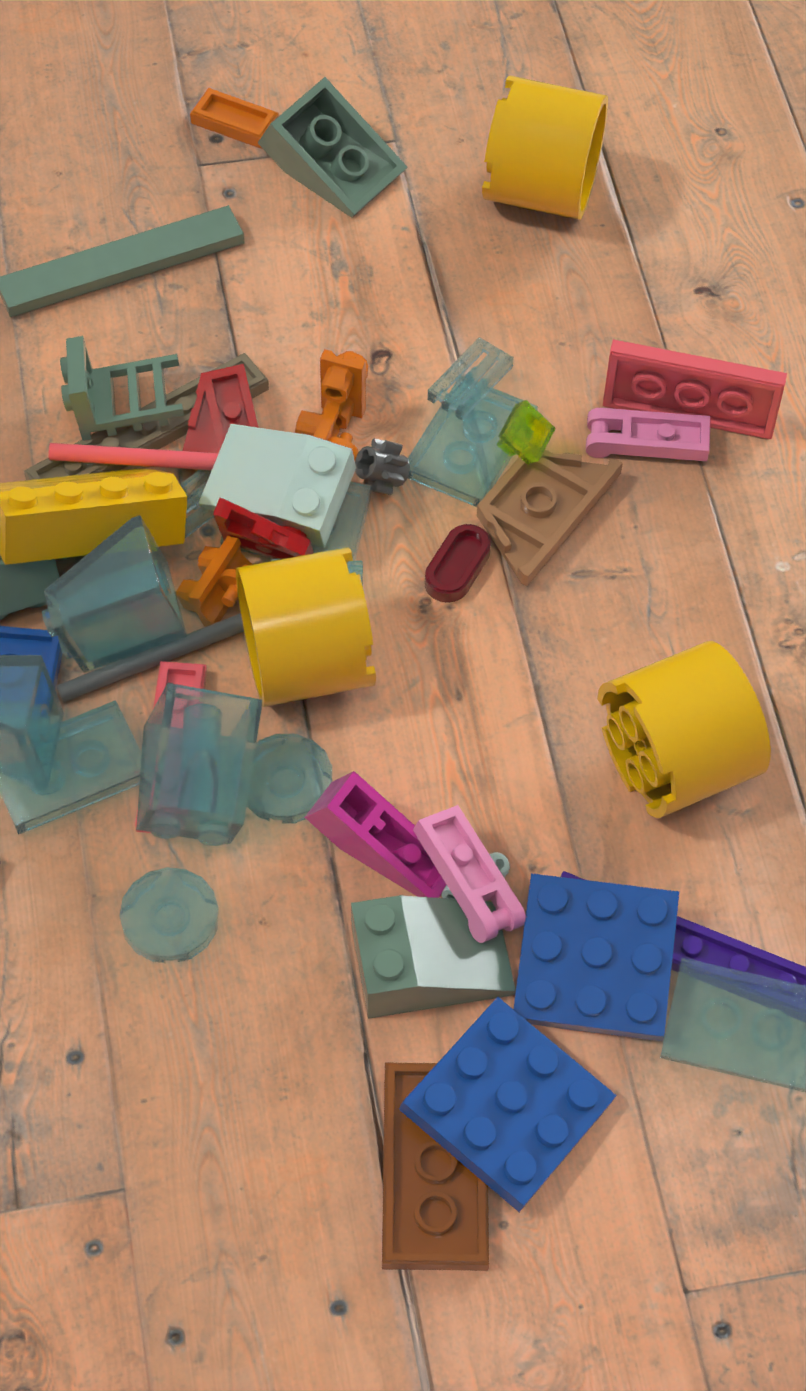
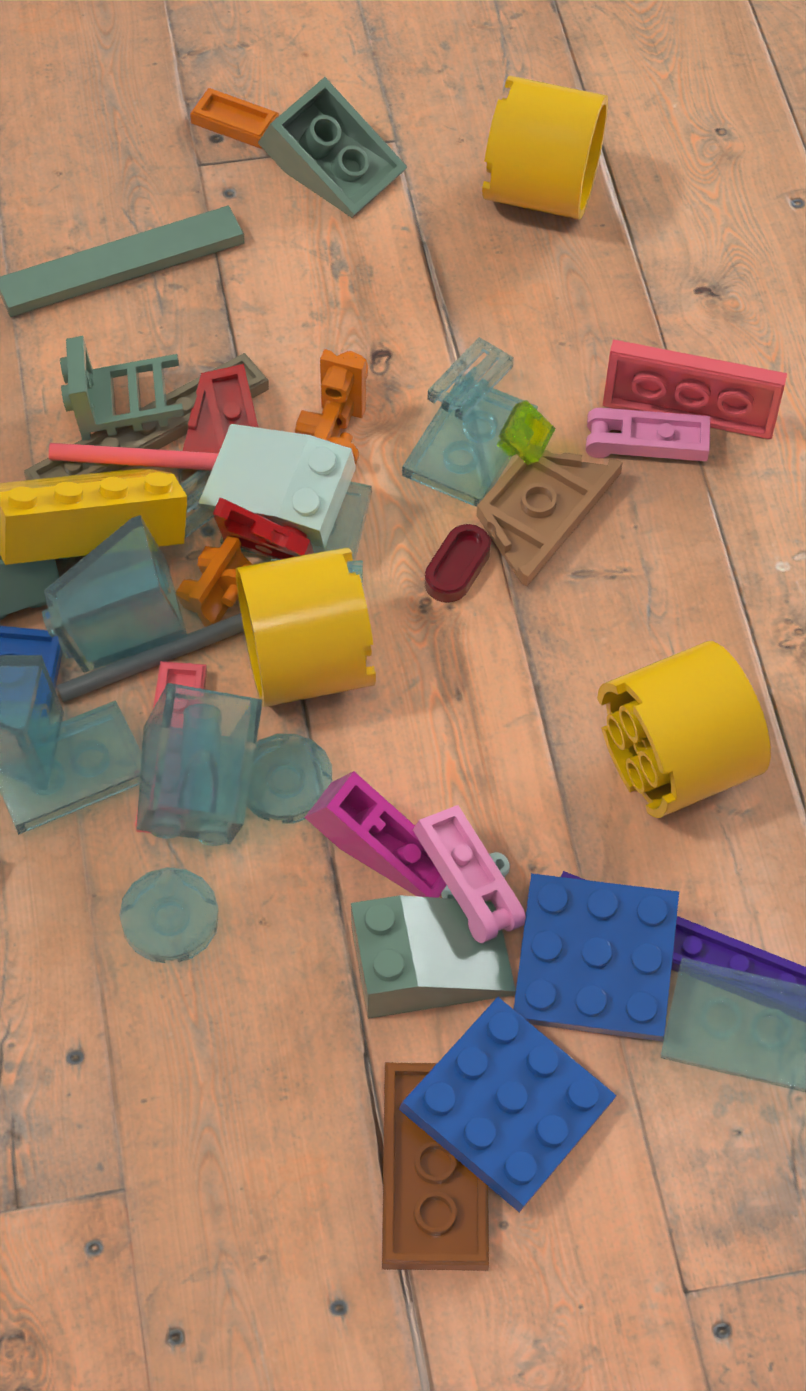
dark grey gear [355,438,410,495] -> none

